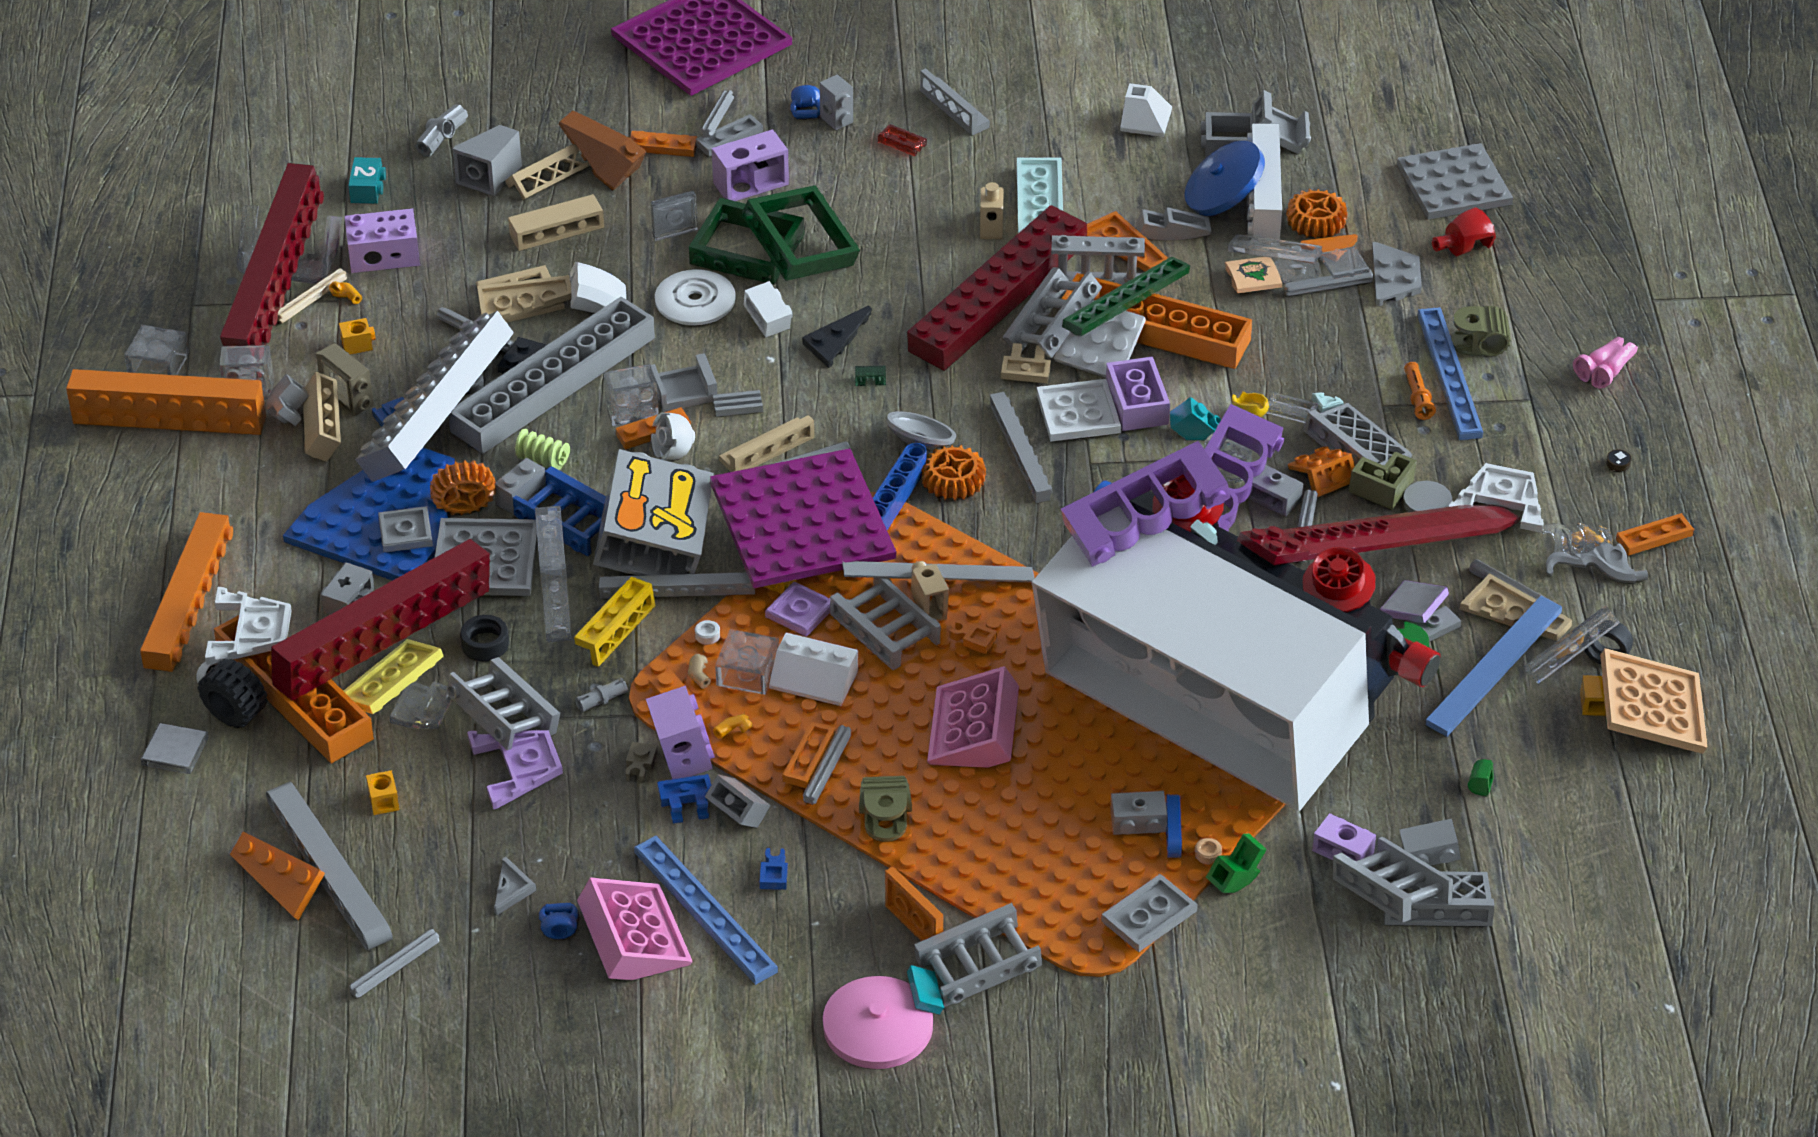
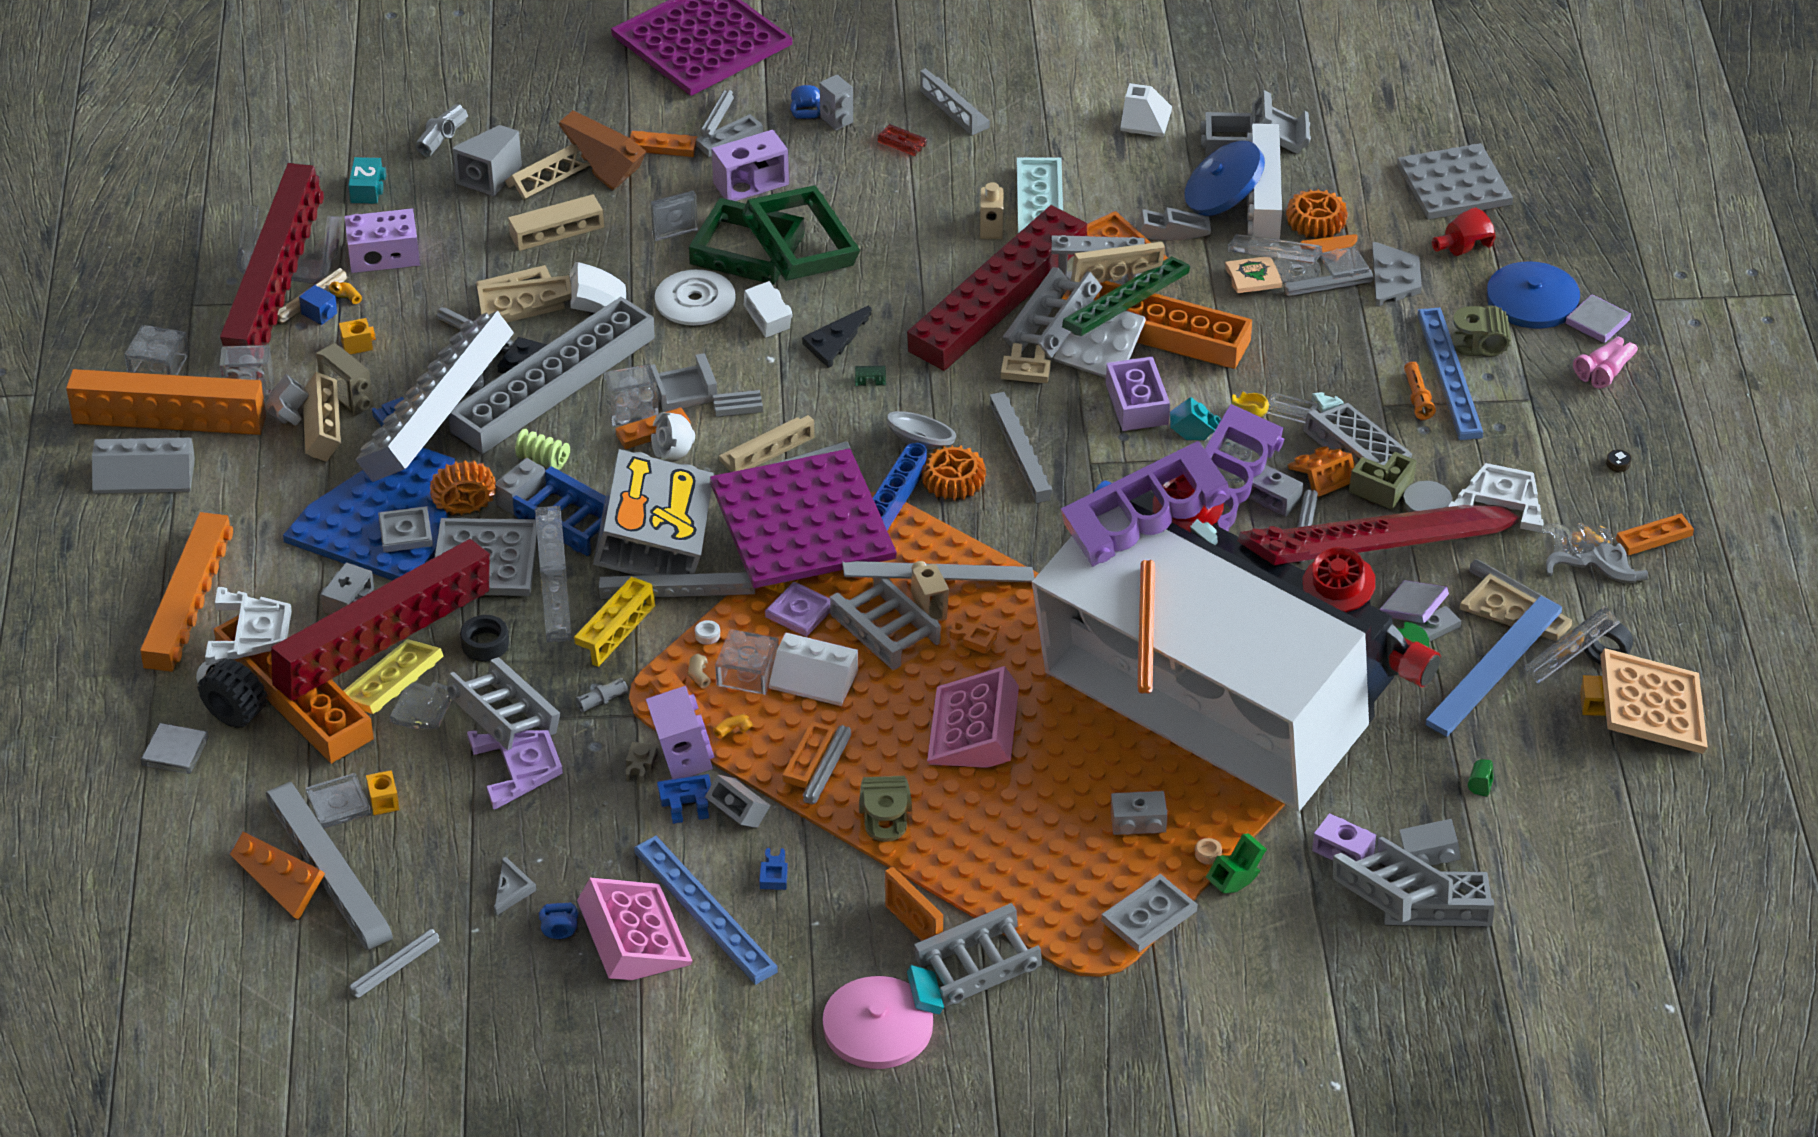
white plate [1036,379,1121,442] -> none
blue beam [1166,794,1182,858] -> none
none -> light grey slope [92,438,195,494]
none -> blue brick [299,285,337,325]
none -> clear tile [305,773,372,829]
none -> tan wing [1070,242,1165,293]
none -> orange axle [1137,560,1155,694]
none -> blue dish [1486,261,1580,329]
none -> flat silver tile [1565,294,1631,343]

